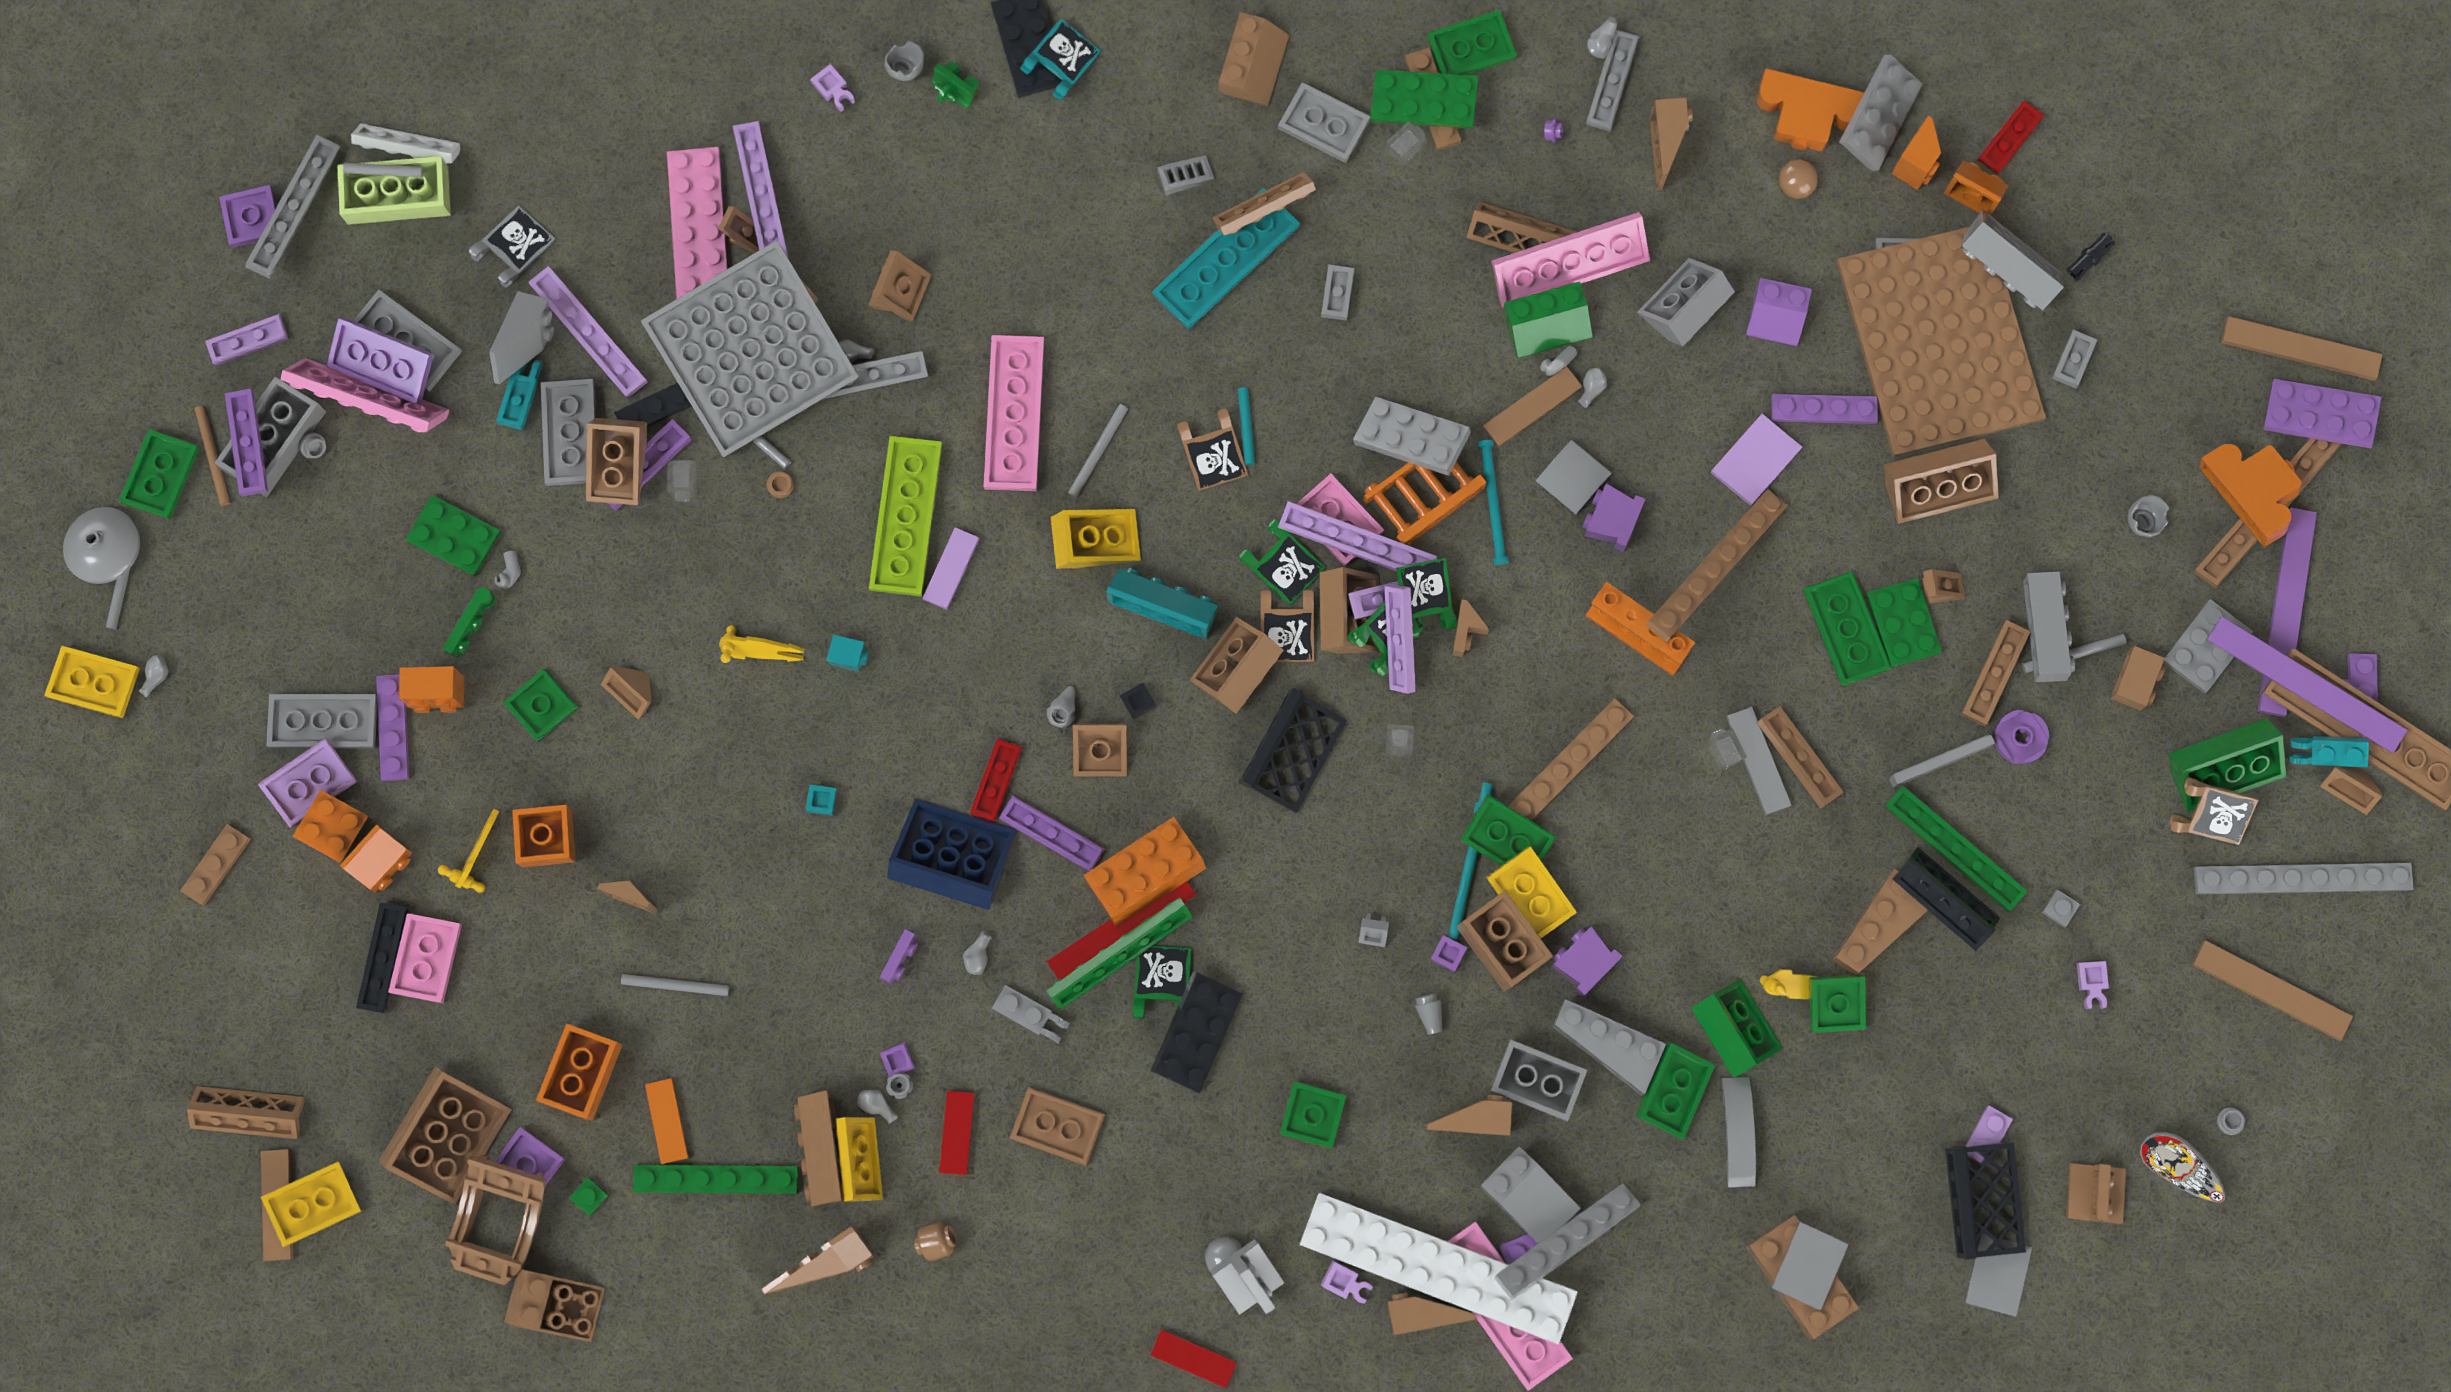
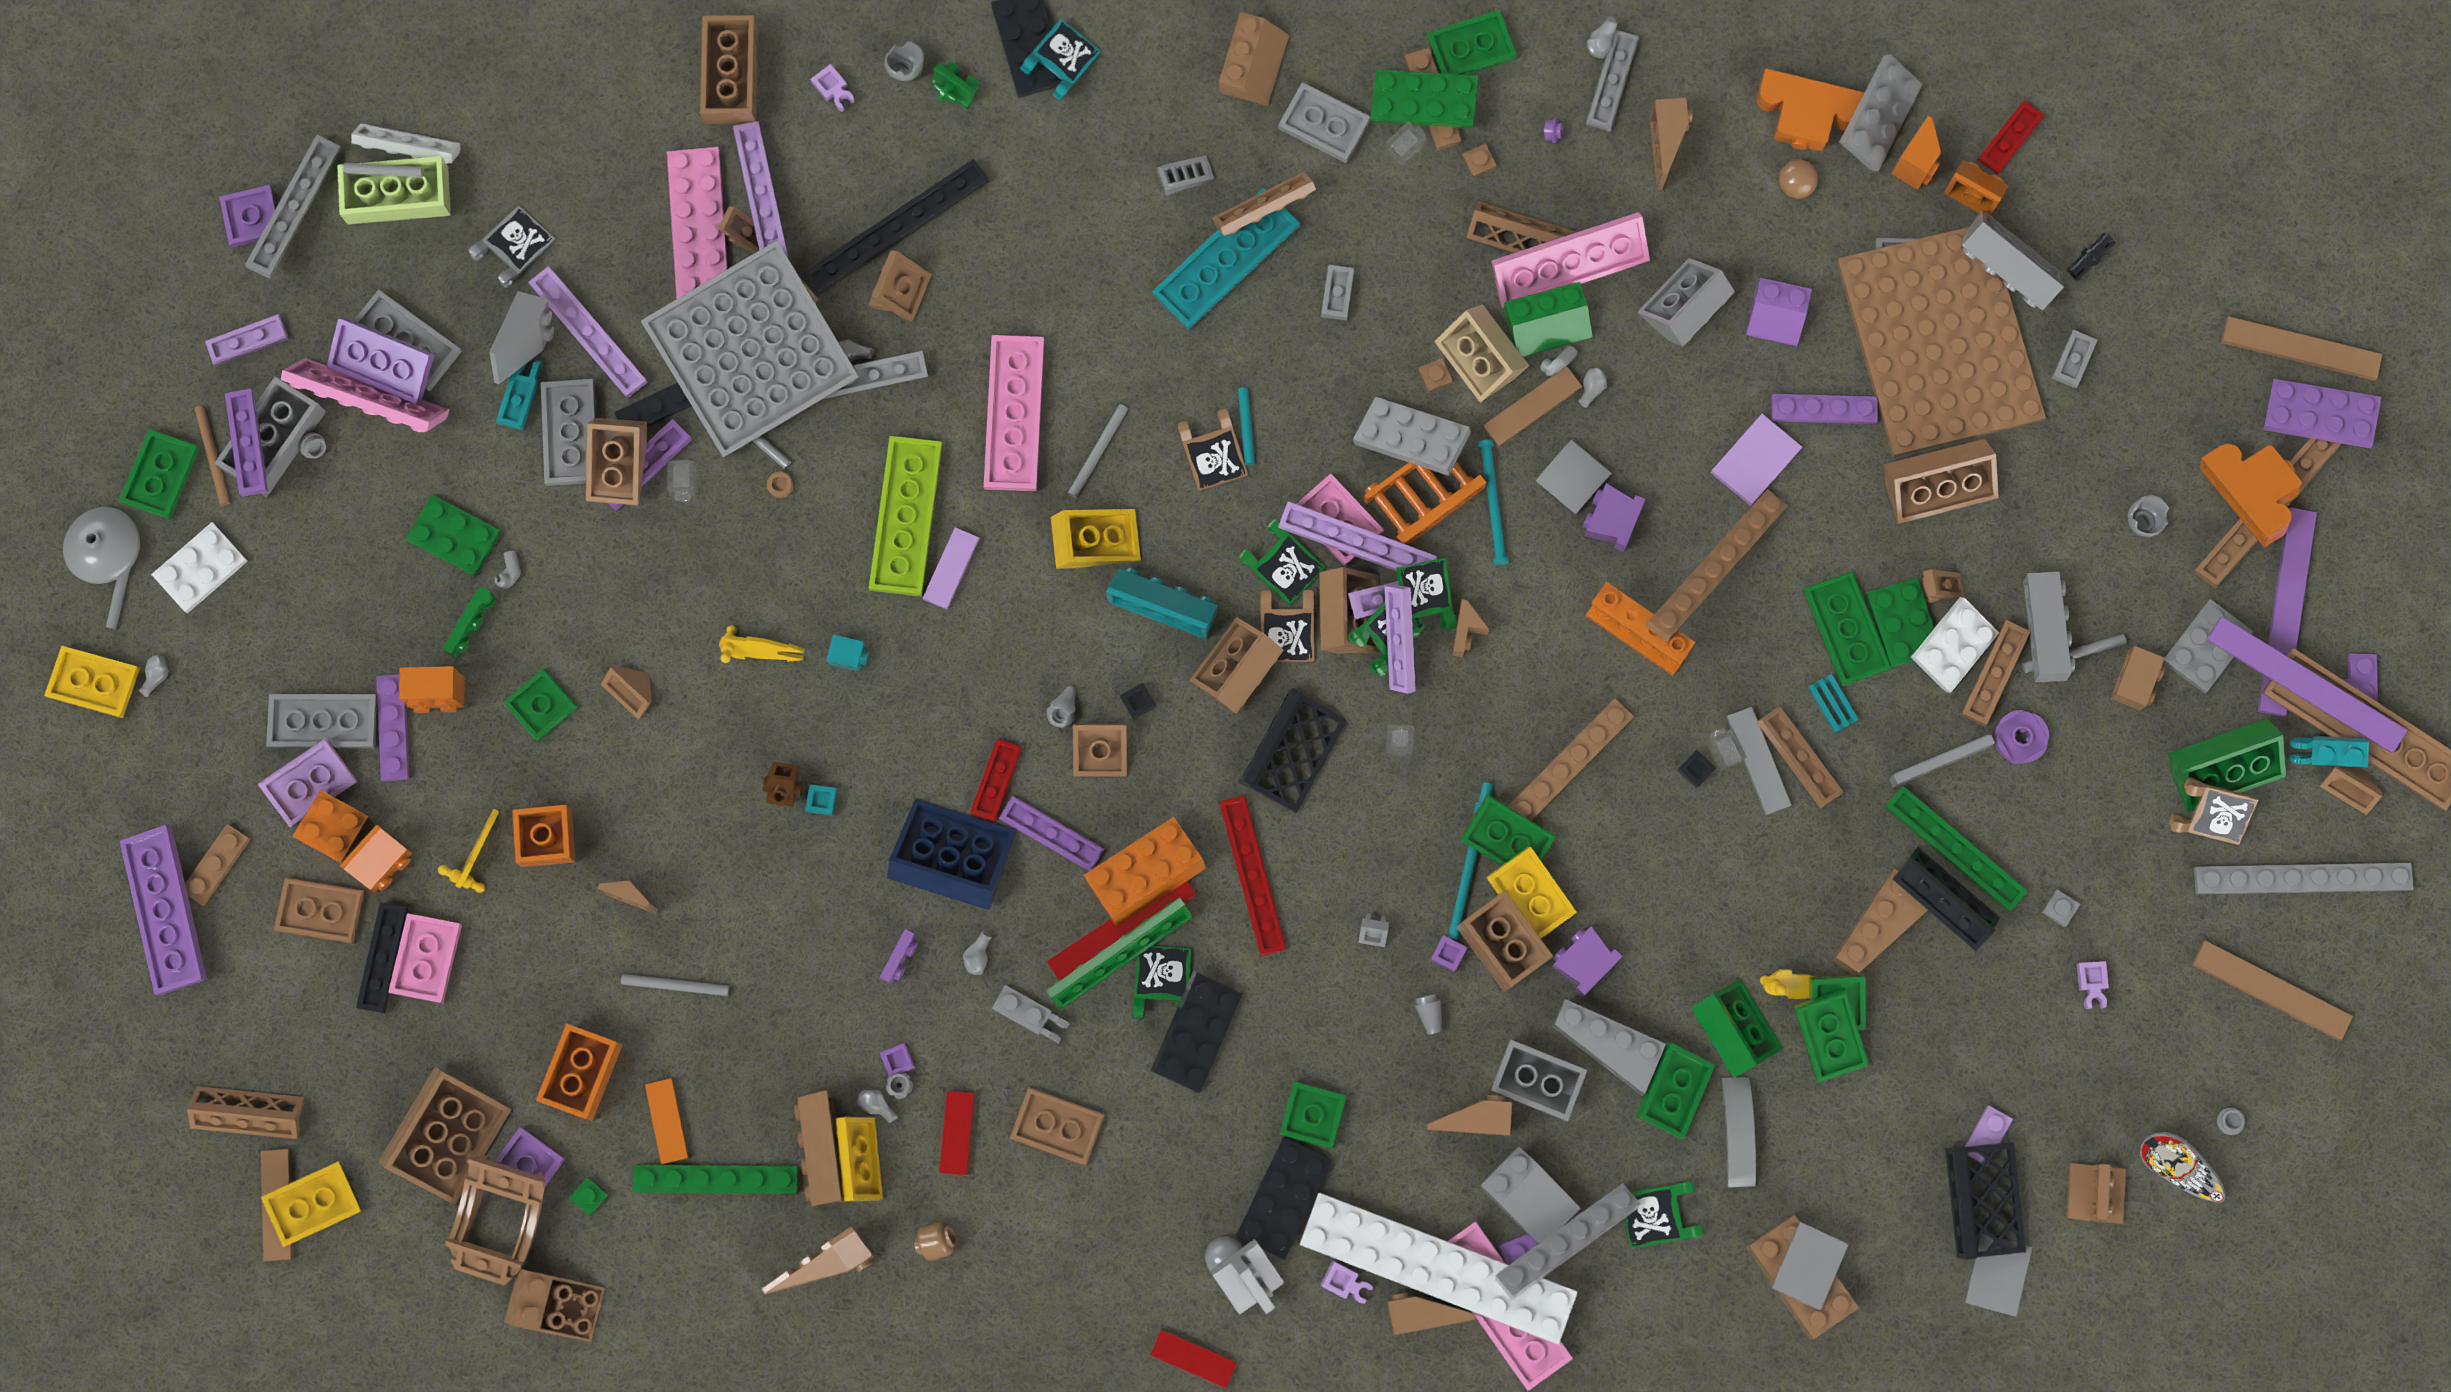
none -> medium lavender plate [120,825,207,995]
none -> white plate [151,522,248,614]
none -> medium nougat tile [274,878,365,944]
none -> medium nougat brick [700,15,758,125]
none -> reddish brown brick [763,762,803,807]
none -> black plate [802,159,989,295]
none -> red tile [1219,795,1287,957]
none -> black plate [1236,1137,1332,1260]
none -> medium nougat plate [1418,358,1453,393]
none -> tan slope [1434,304,1529,403]
none -> medium nougat plate [1462,144,1497,178]
none -> flag [1625,1182,1703,1249]
none -> black plate [1677,750,1716,788]
none -> green tile [1793,989,1869,1083]
none -> teal tile [1808,674,1859,734]
none -> white plate [1911,597,1999,693]

